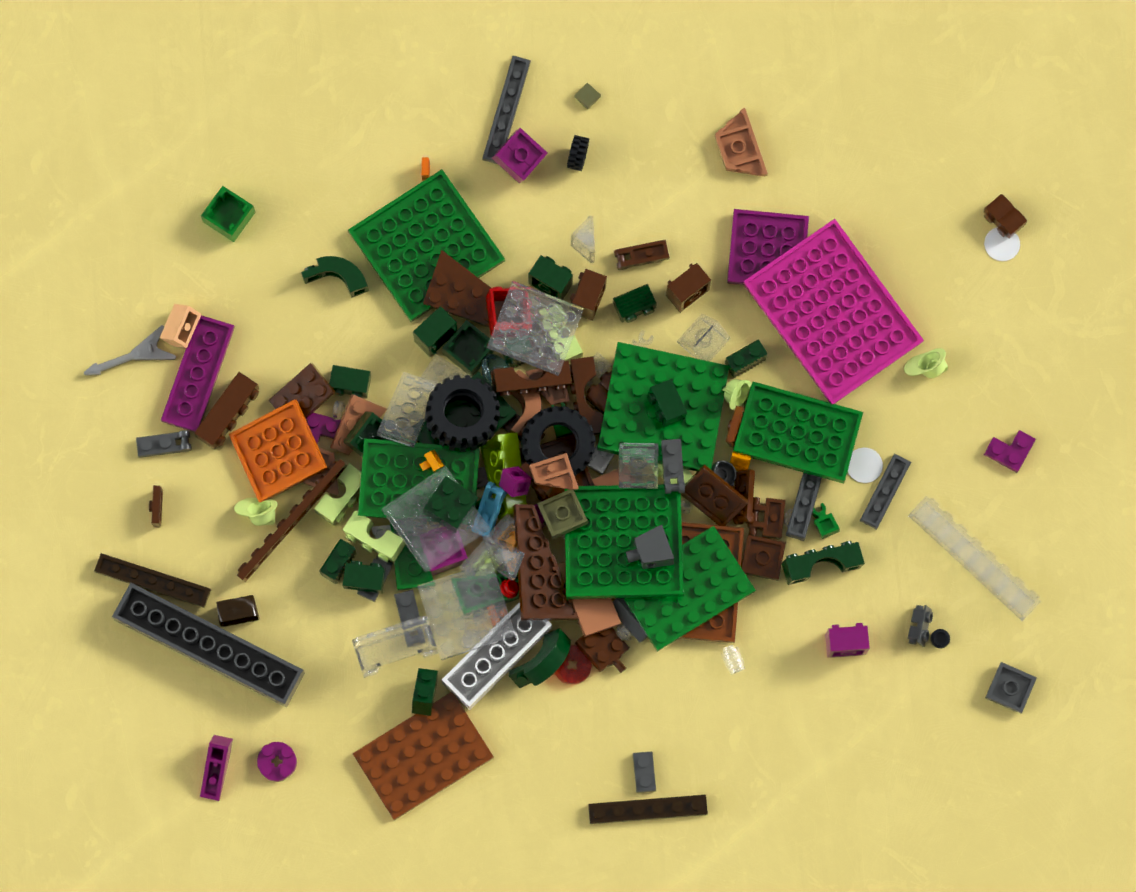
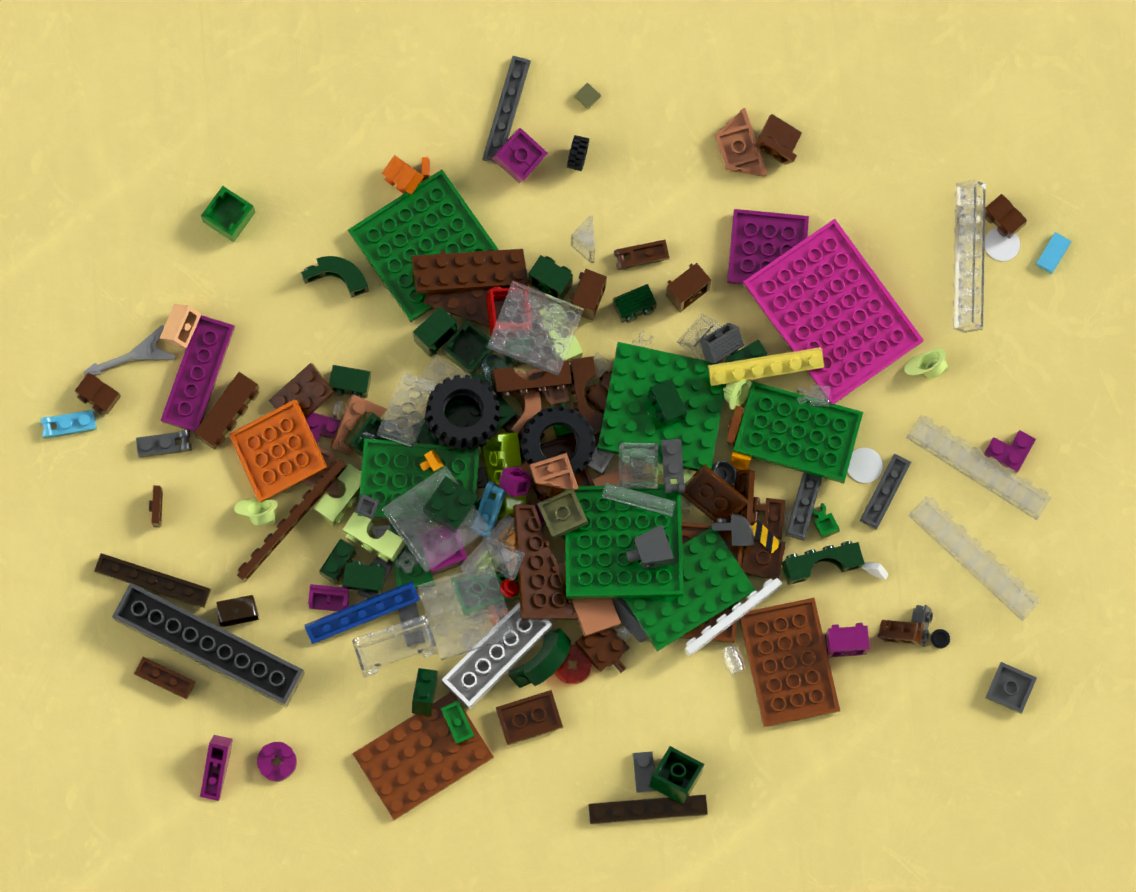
none -> medium azure plate [40,410,97,438]
none -> reddish brown brick [75,372,121,415]
none -> reddish brown plate [134,657,196,700]
none -> blue plate [305,581,420,644]
none -> magenta hinge [308,584,350,611]
none -> dark grey tile [354,494,380,519]
none -> orange brick [382,155,424,194]
none -> clear plate [395,551,419,574]
none -> reddish brown plate [411,249,529,294]
none -> green plate [441,700,475,745]
none -> reddish brown plate [496,690,563,745]
none -> clear piece [602,483,676,516]
none -> dark green brick [649,746,705,805]
none -> white plate [685,578,782,657]
none -> dark grey brick [699,323,744,364]
none -> light yellow plate [708,347,824,386]
none -> dark grey brick [712,514,754,546]
none -> dark orange plate [739,598,840,727]
none -> sticker [752,520,782,553]
none -> reddish brown bracket [755,114,802,165]
none -> clear plate [797,385,831,406]
none -> white tile [862,562,888,580]
none -> reddish brown hinge [877,620,924,645]
none -> clear brick [907,415,1052,520]
none -> clear brick [953,179,986,333]
none -> medium azure tile [1036,232,1072,274]

